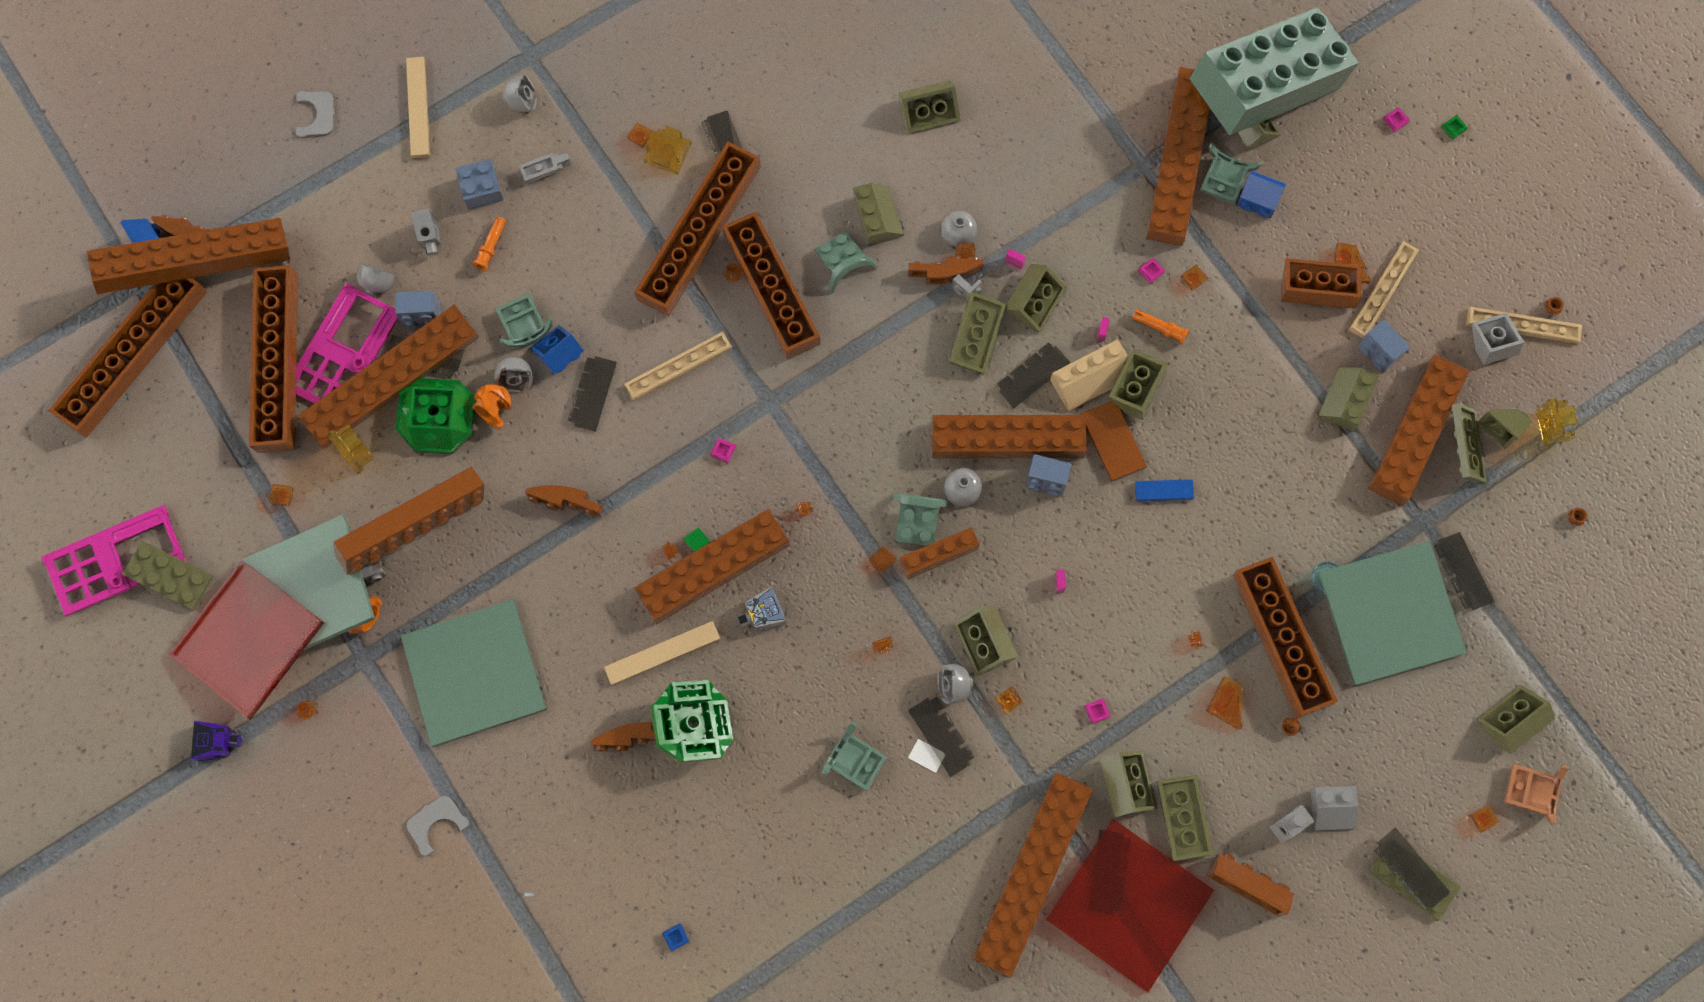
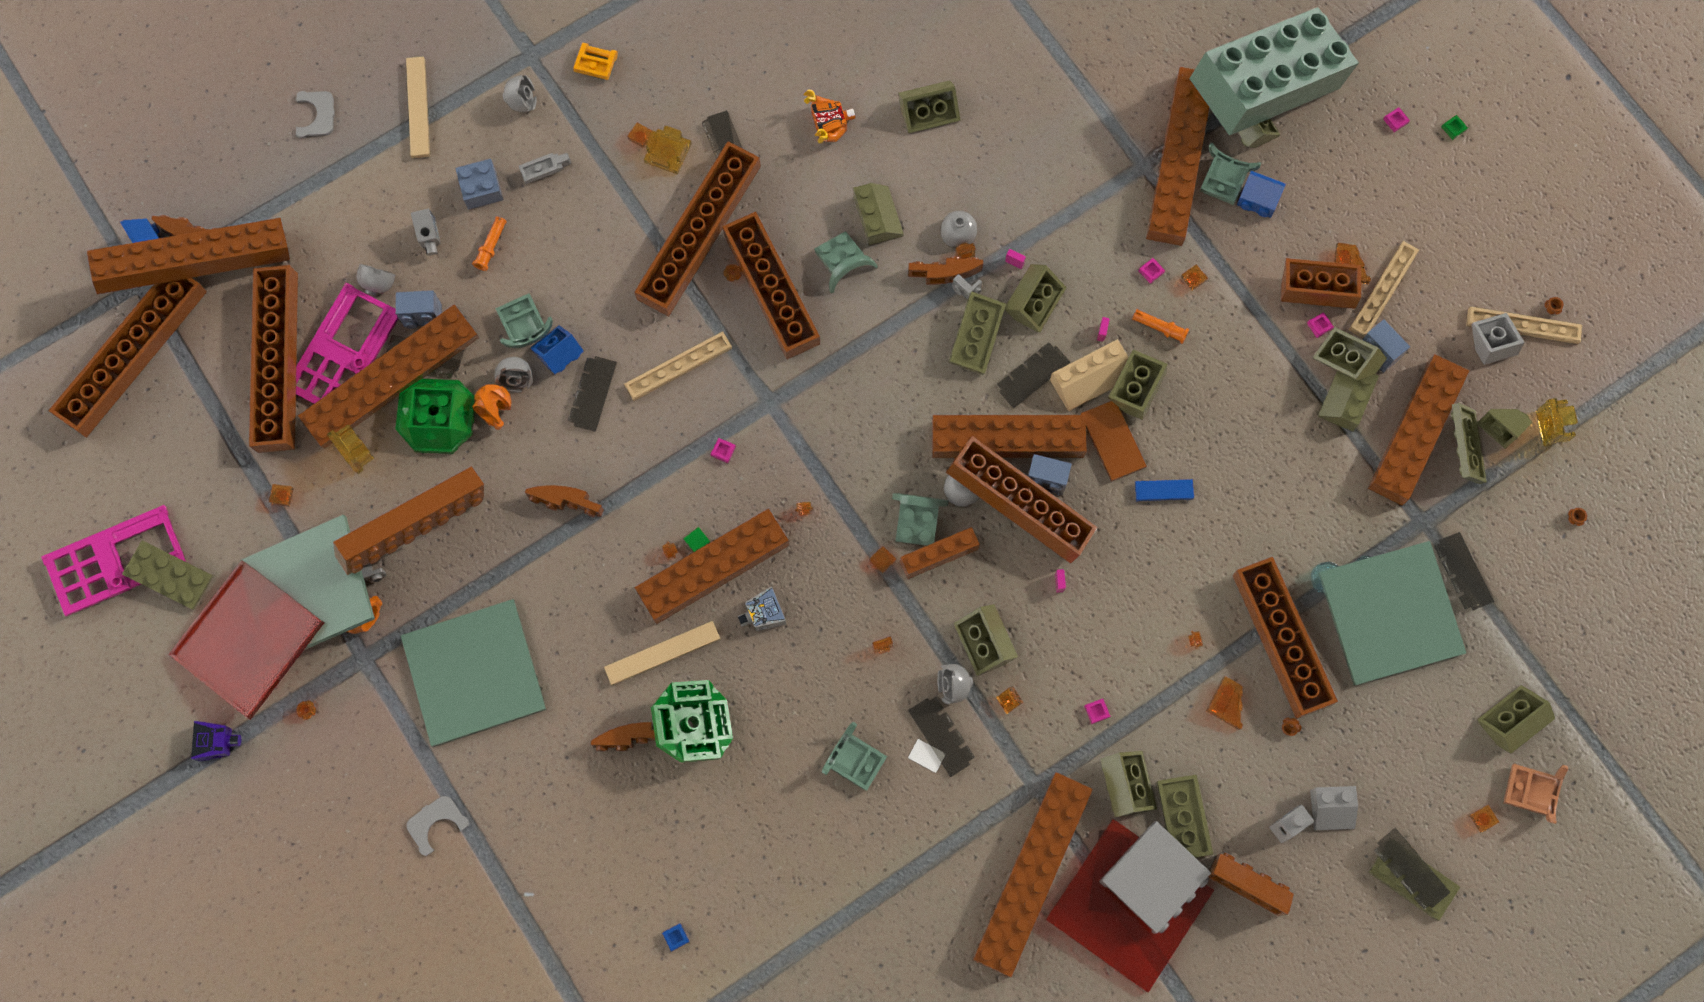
none -> light orange plate [573,42,618,80]
none -> torso [803,89,855,144]
none -> dark orange brick [945,436,1097,564]
none -> light grey panel [1099,821,1211,934]
none -> dark pink tile [1307,312,1334,338]
none -> olive slope [1313,327,1387,381]

